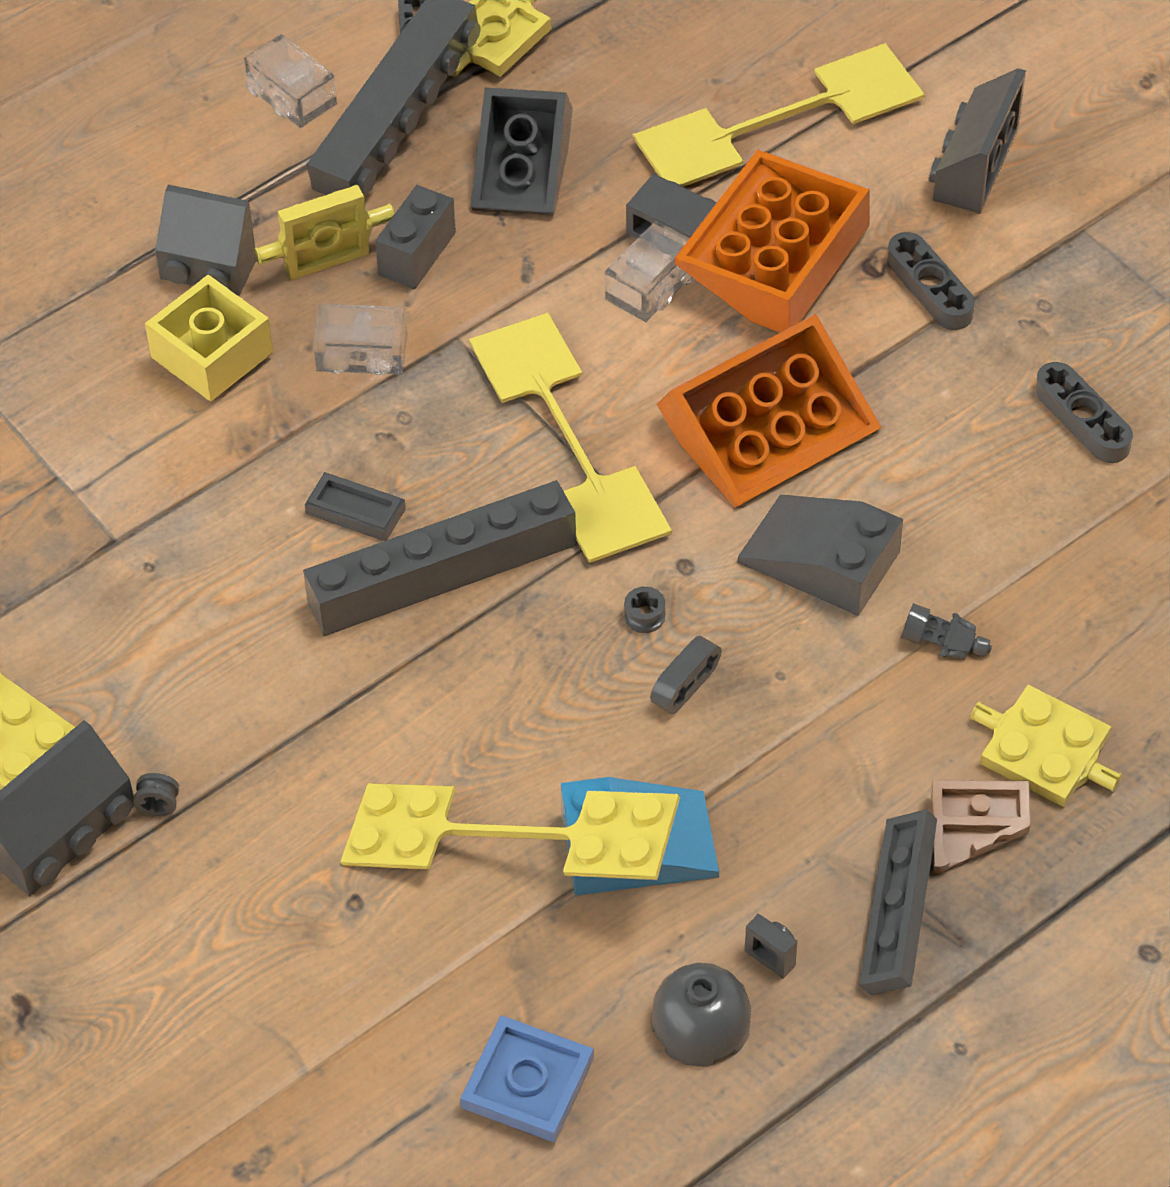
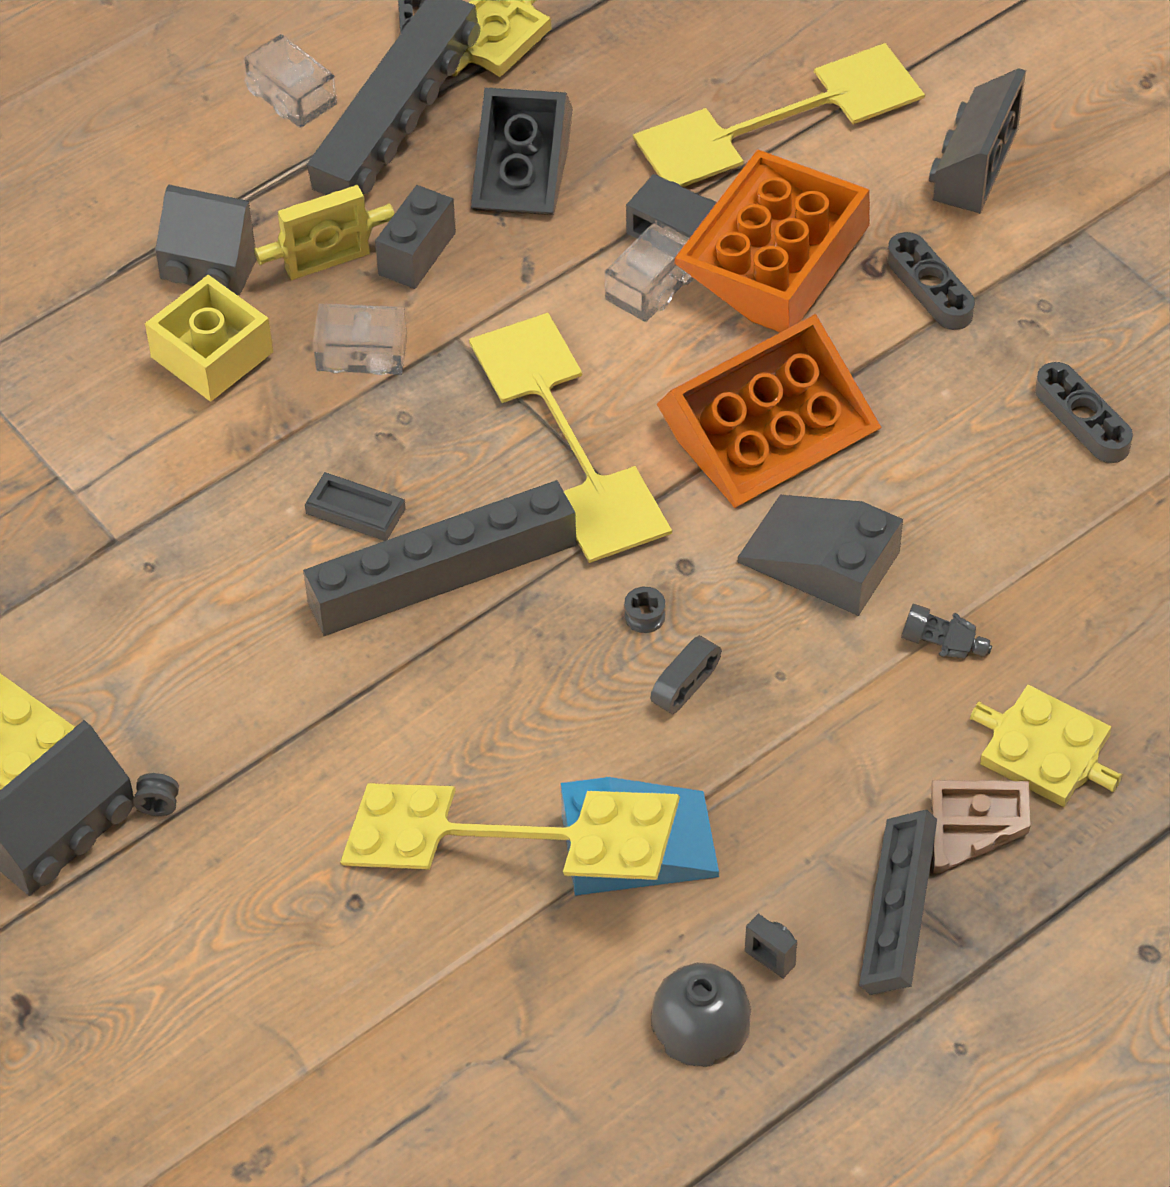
medium blue plate [460,1015,594,1143] -> none

